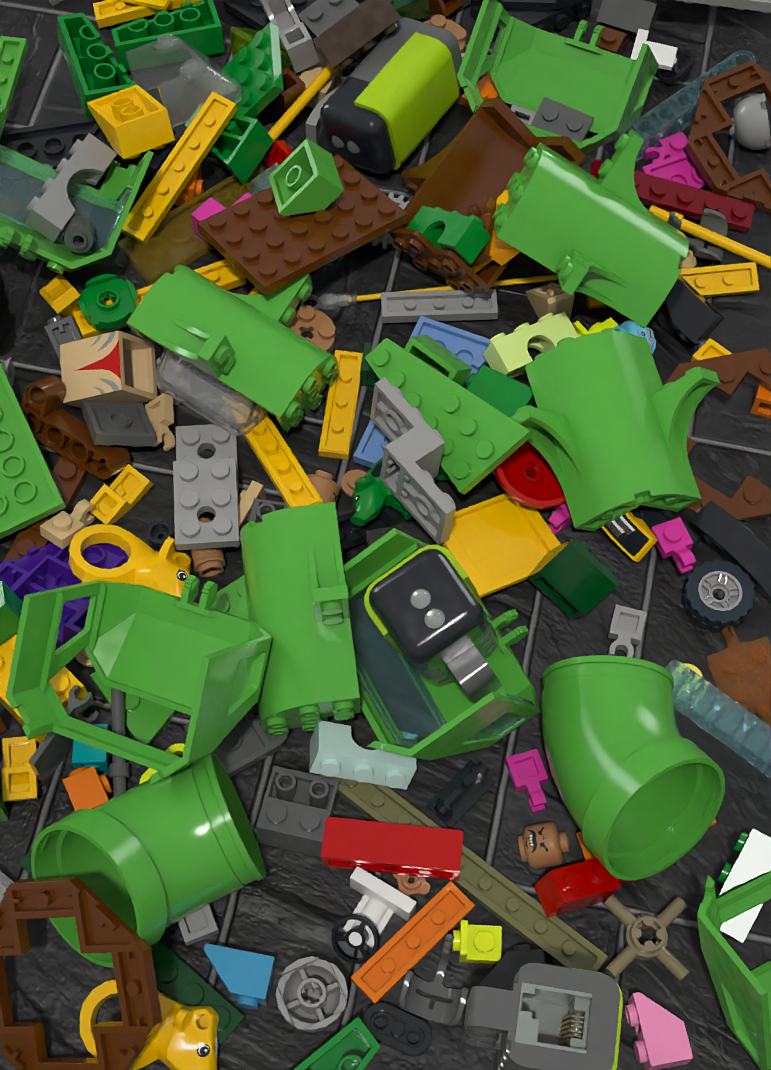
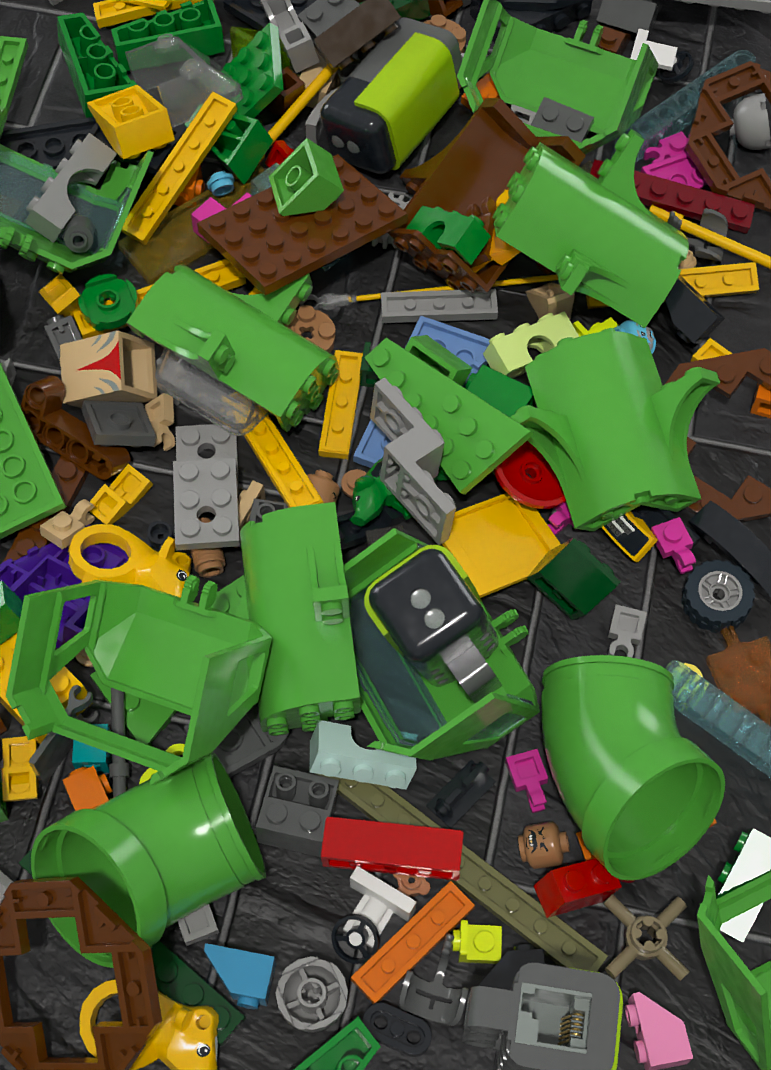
none -> medium azure plate [207,171,235,196]

